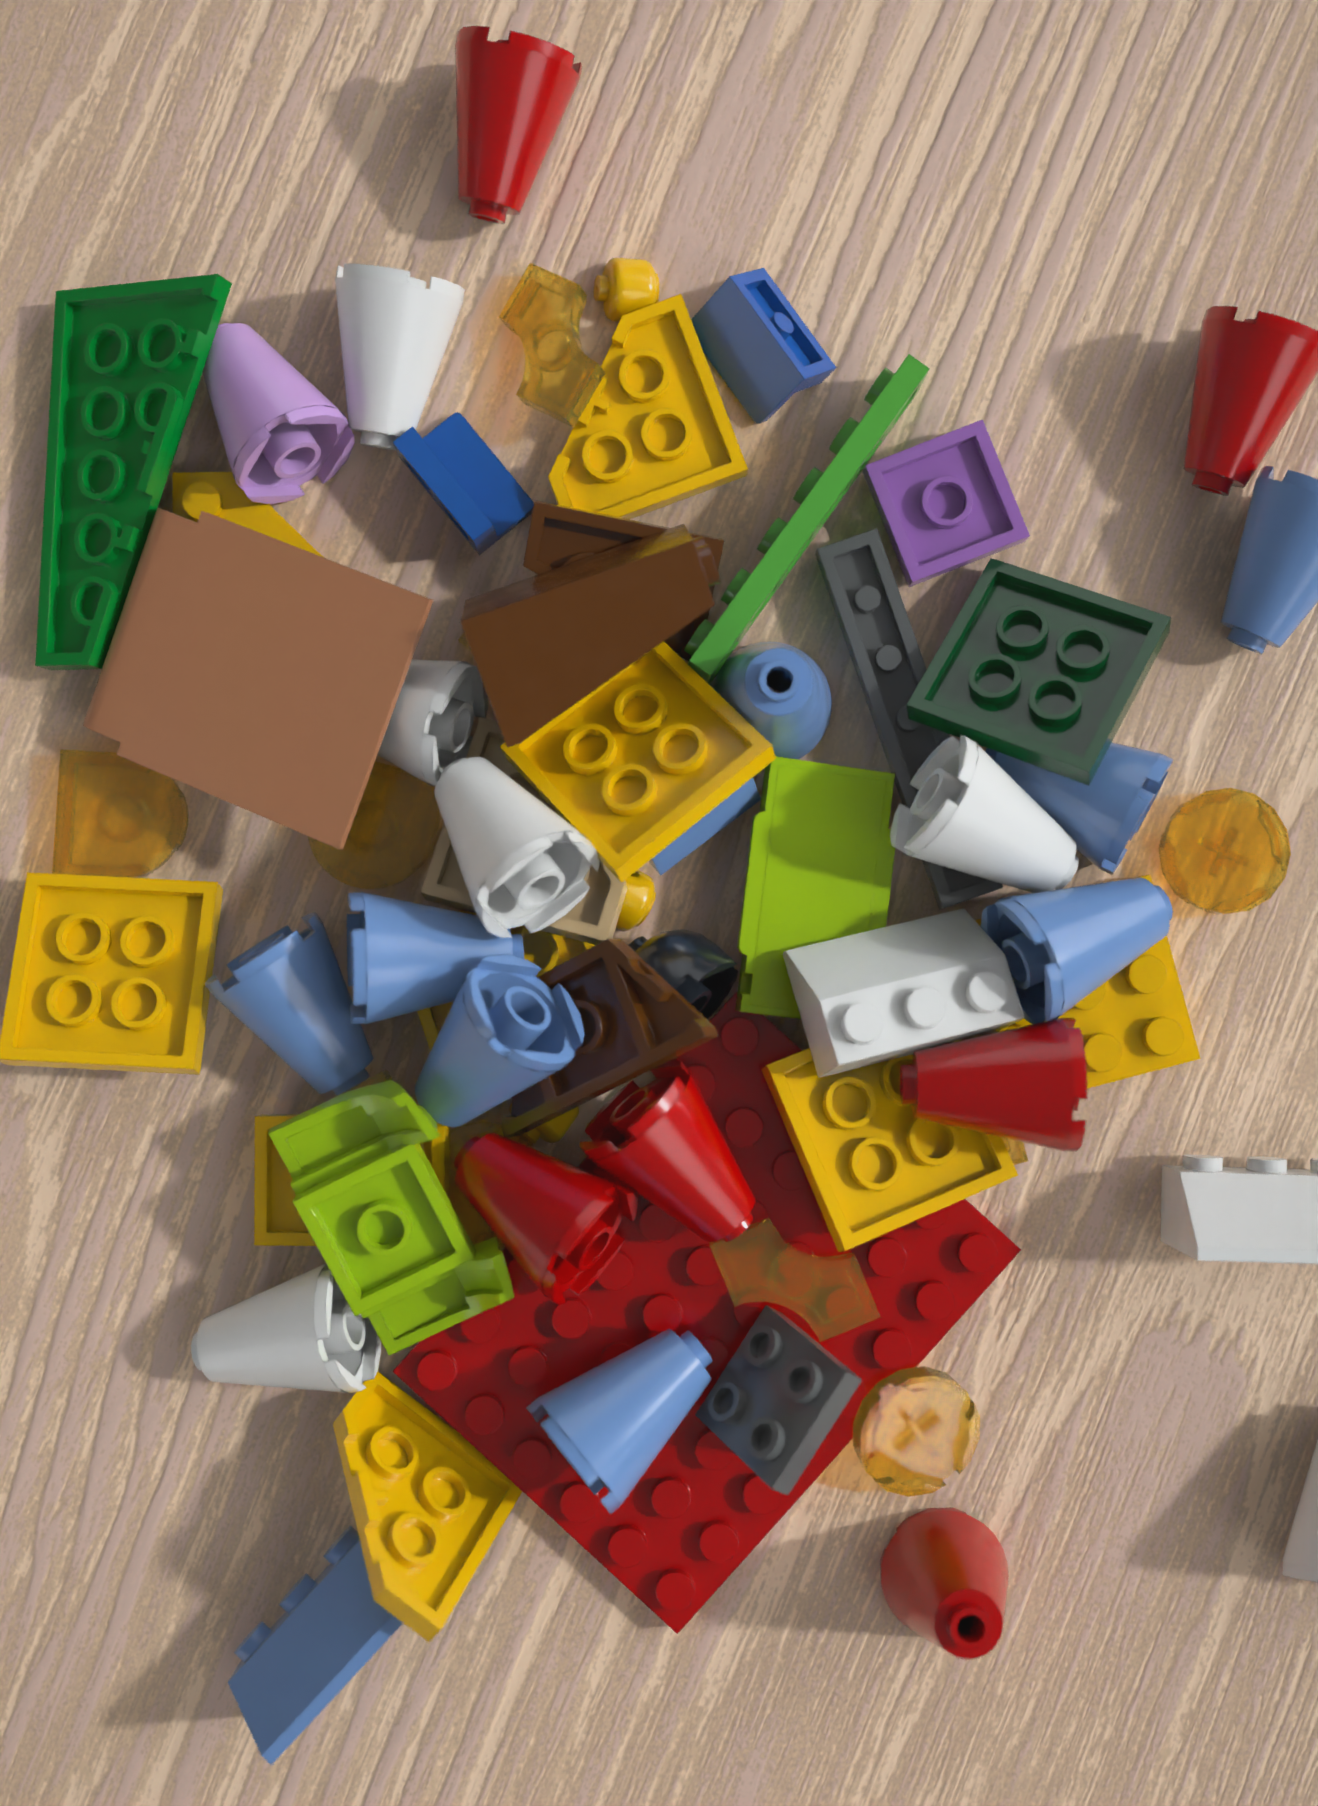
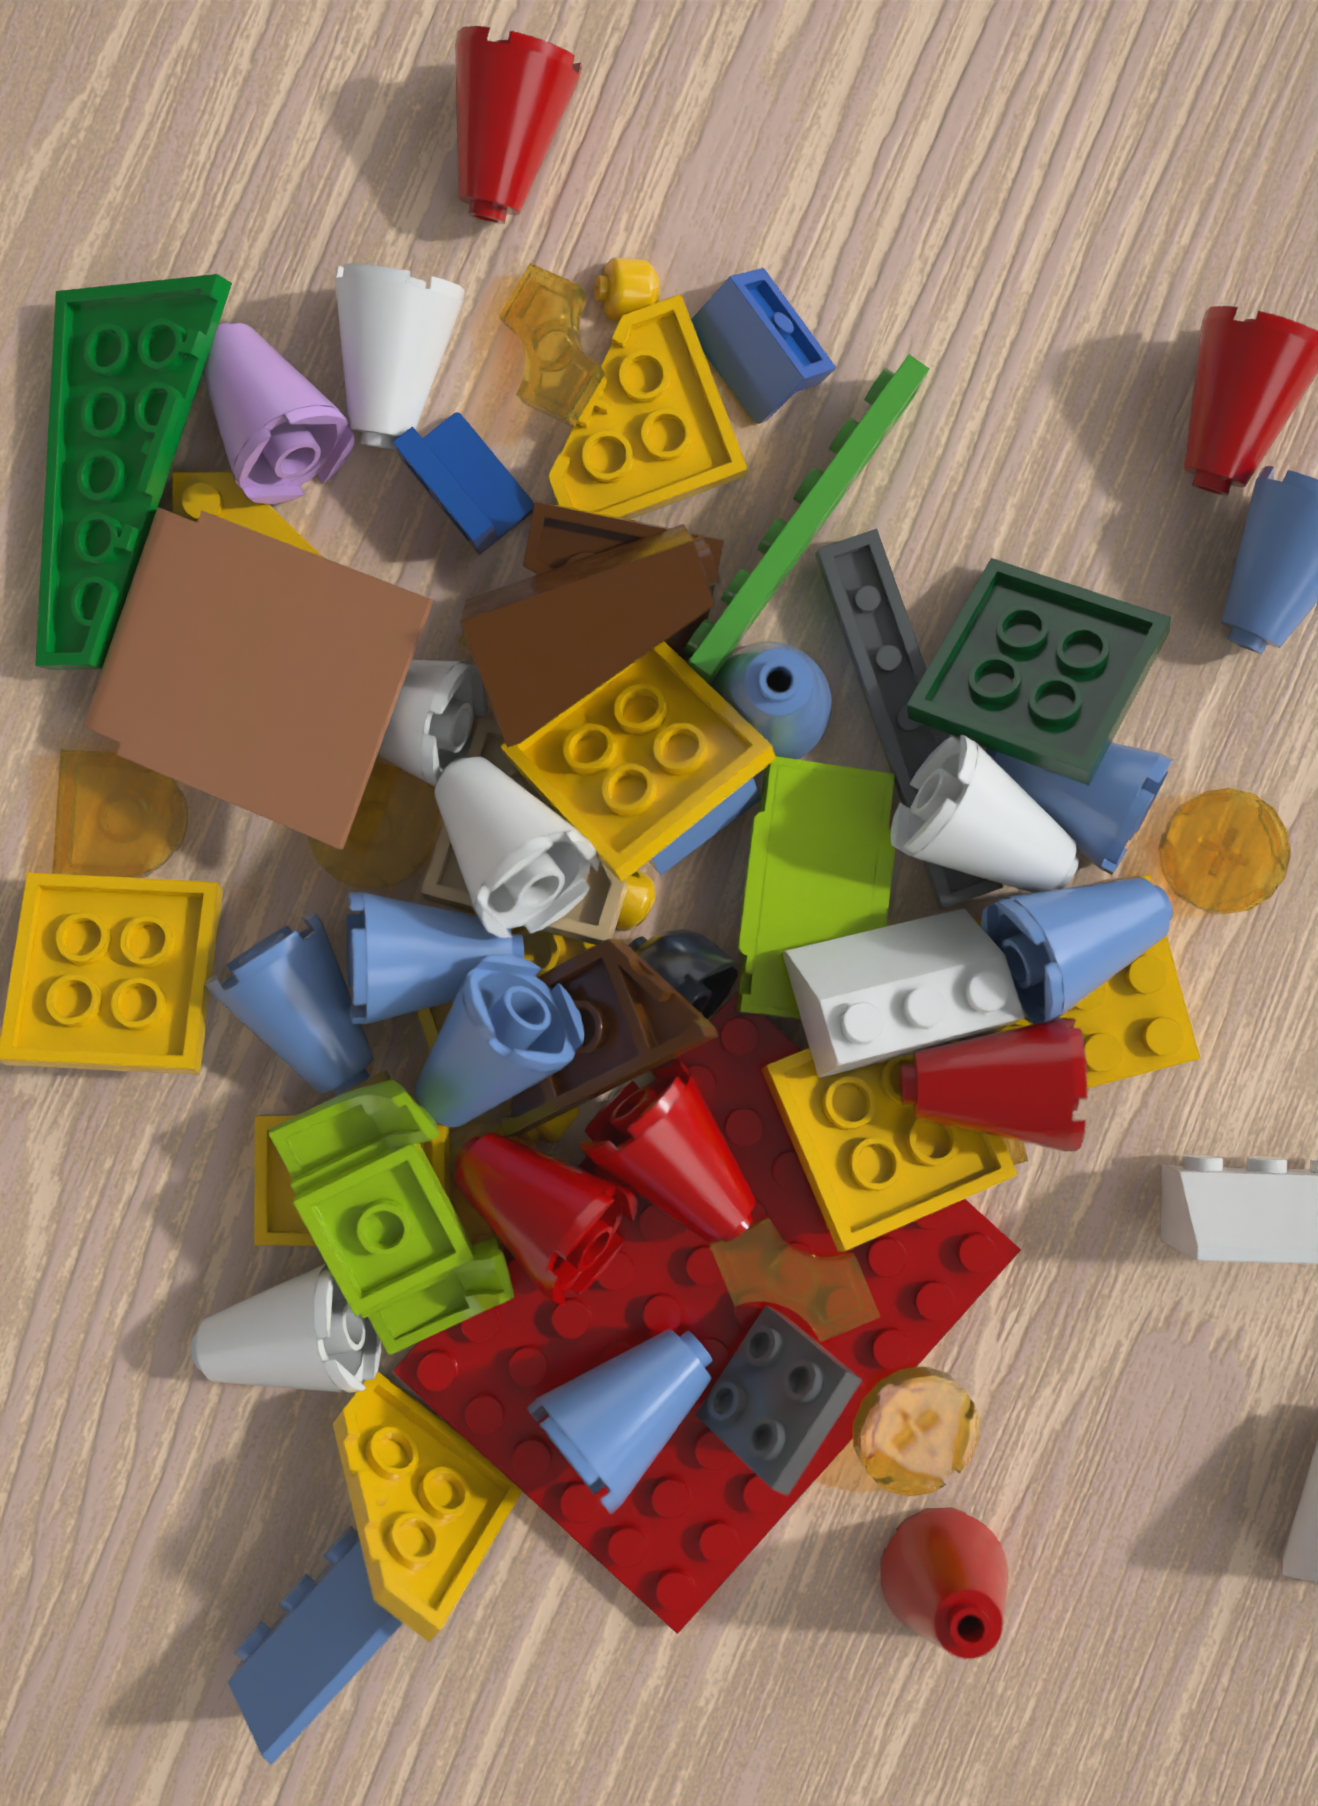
medium lavender plate [862,419,1030,587] -> none

